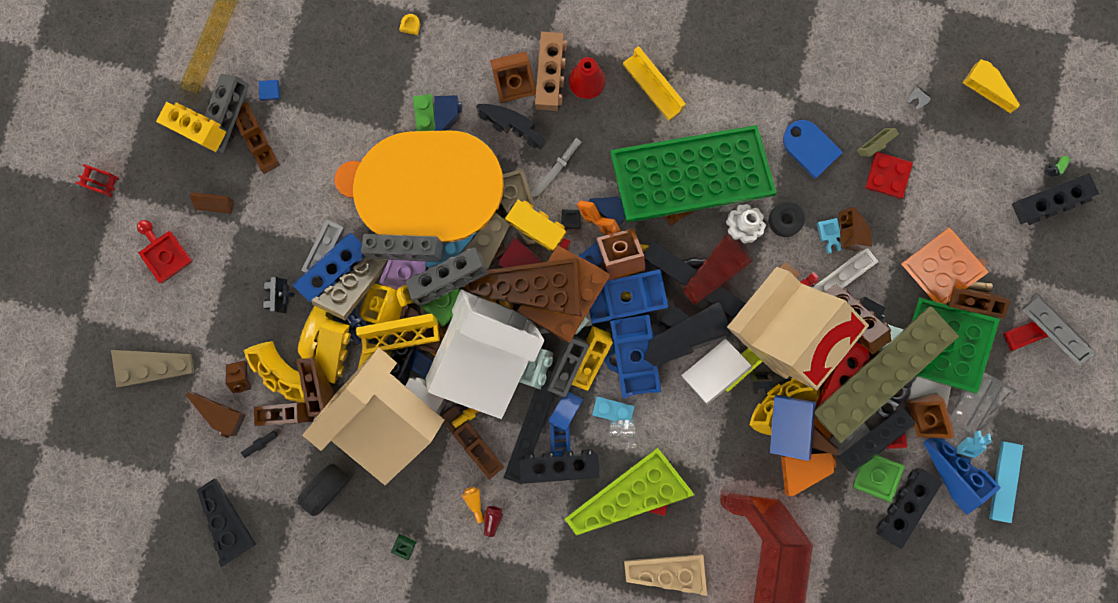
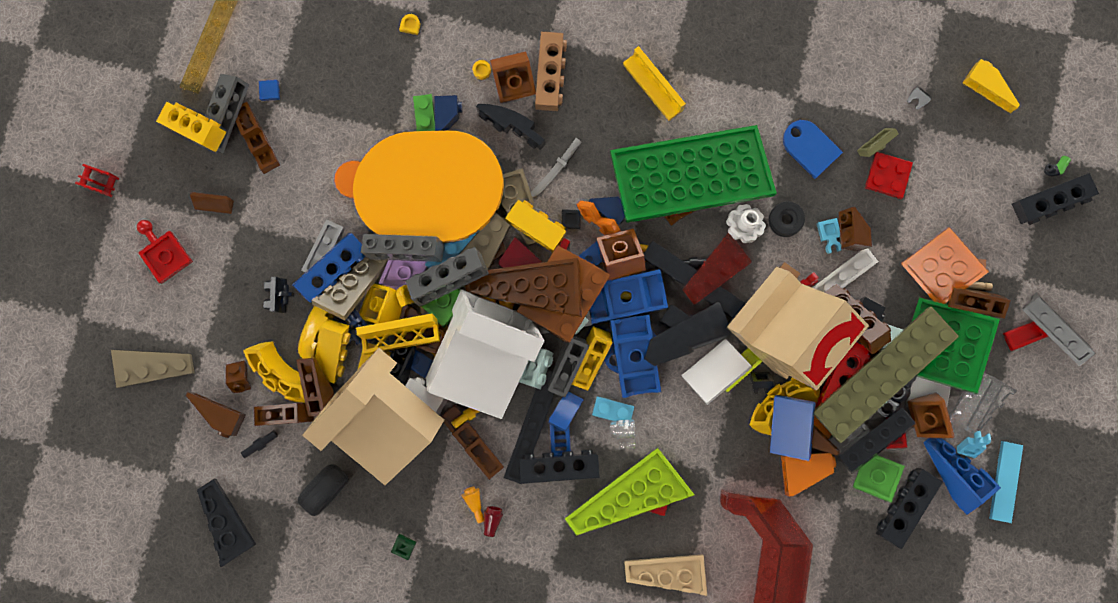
red cone [568,57,606,99] -> none
none -> yellow tile [472,60,491,80]

